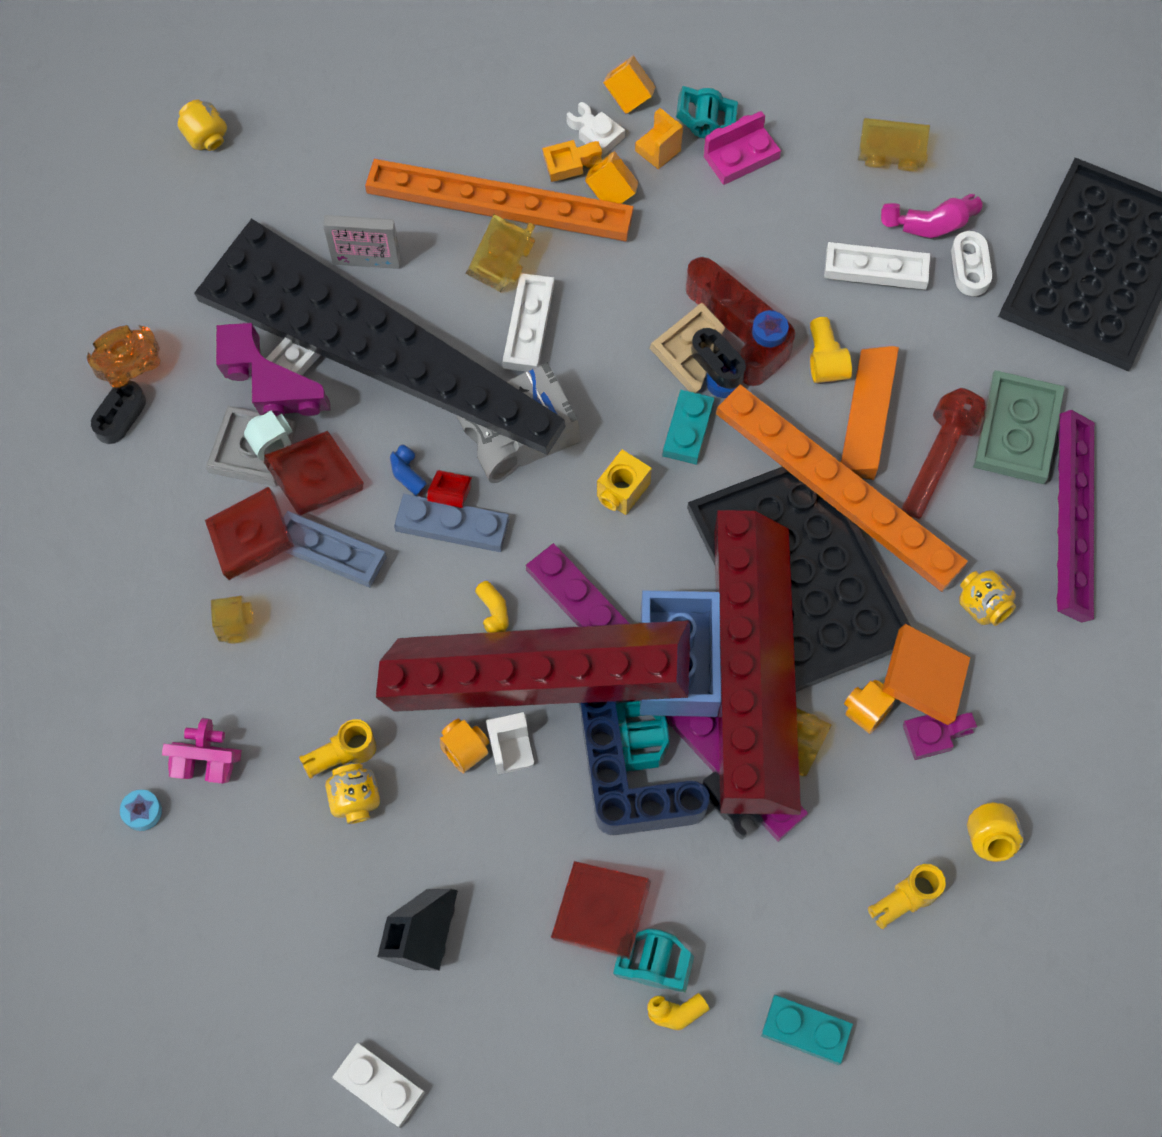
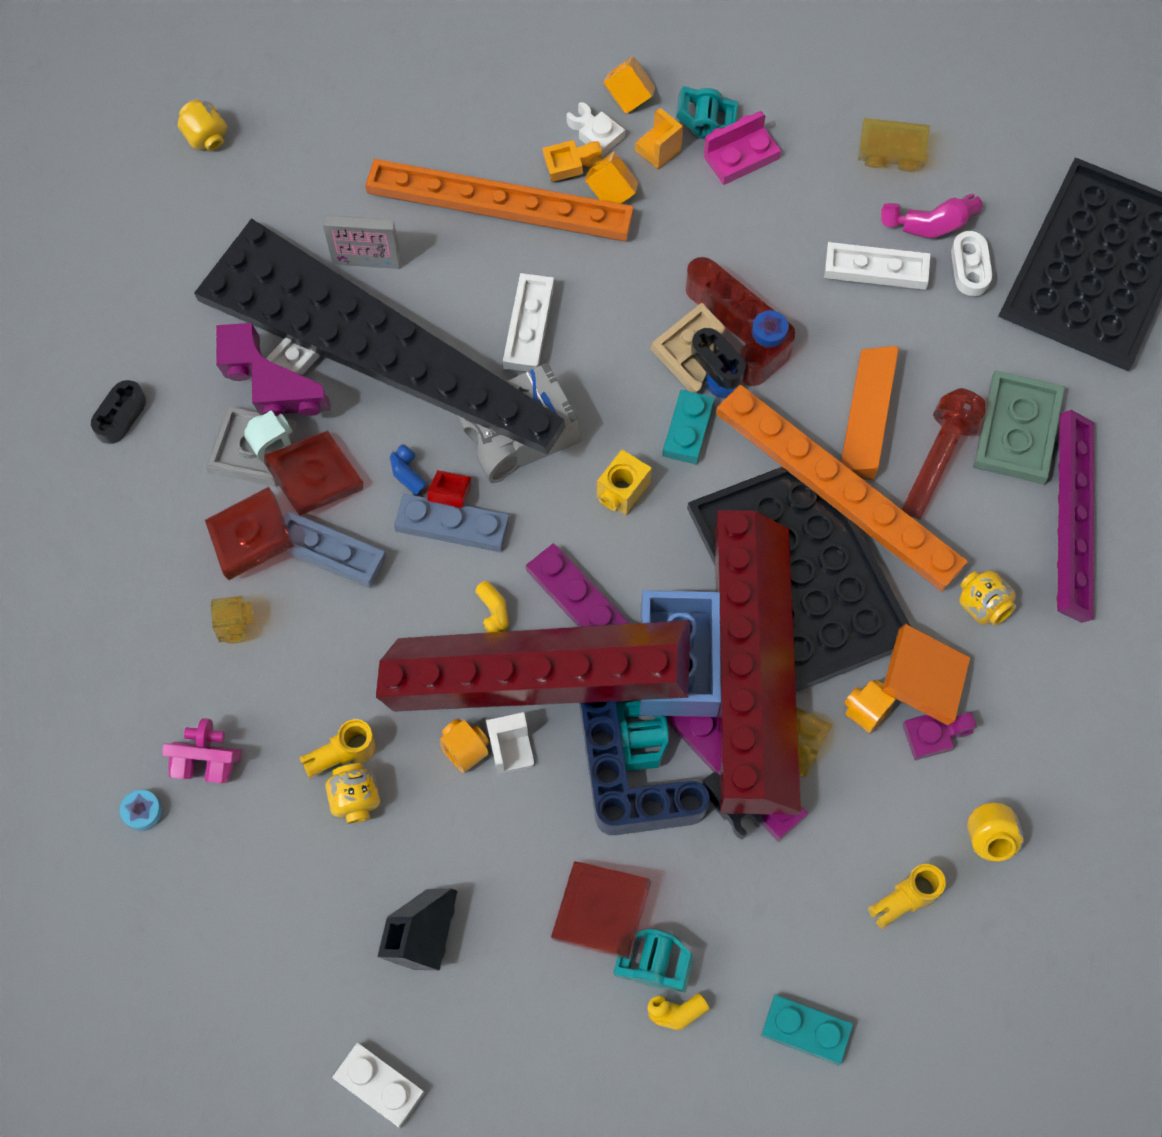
clear orange plate [87,325,161,388] -> none
clear yellow bracket [465,214,536,293] -> none
yellow pin [810,317,852,383] -> none

